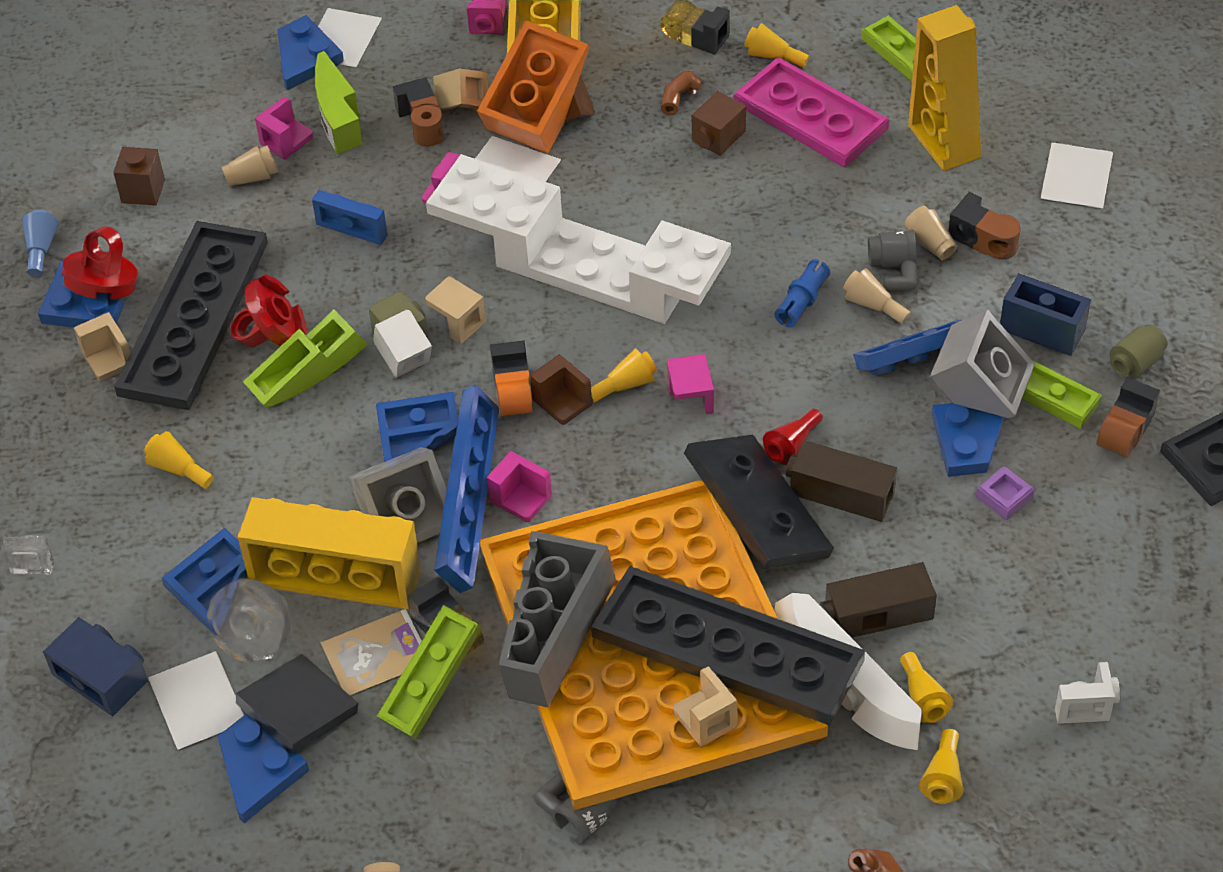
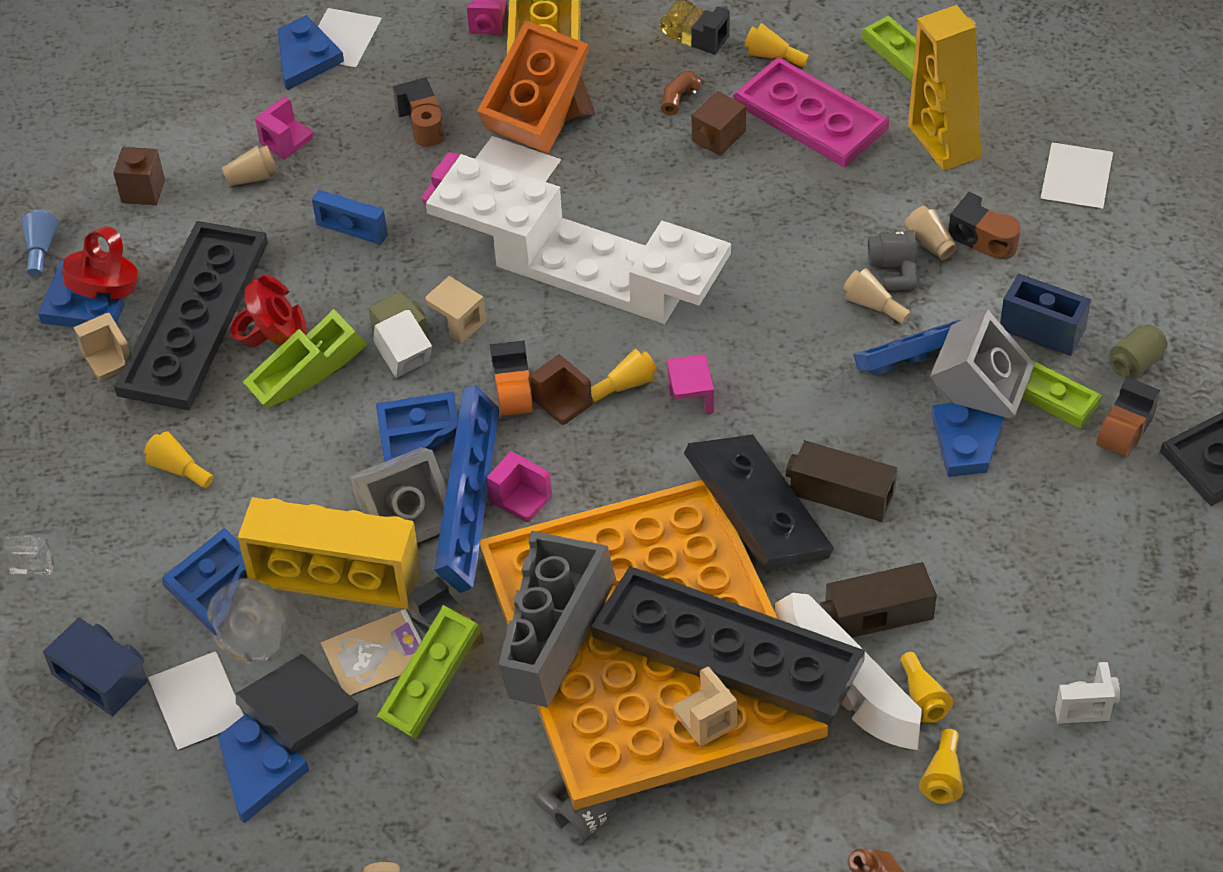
lime slope [315,51,363,155] -> none
tan panel [433,68,488,111] -> none
red cone [763,409,823,465] -> none
blue pin [774,259,830,328] -> none
medium lavender tile [976,466,1035,520] -> none

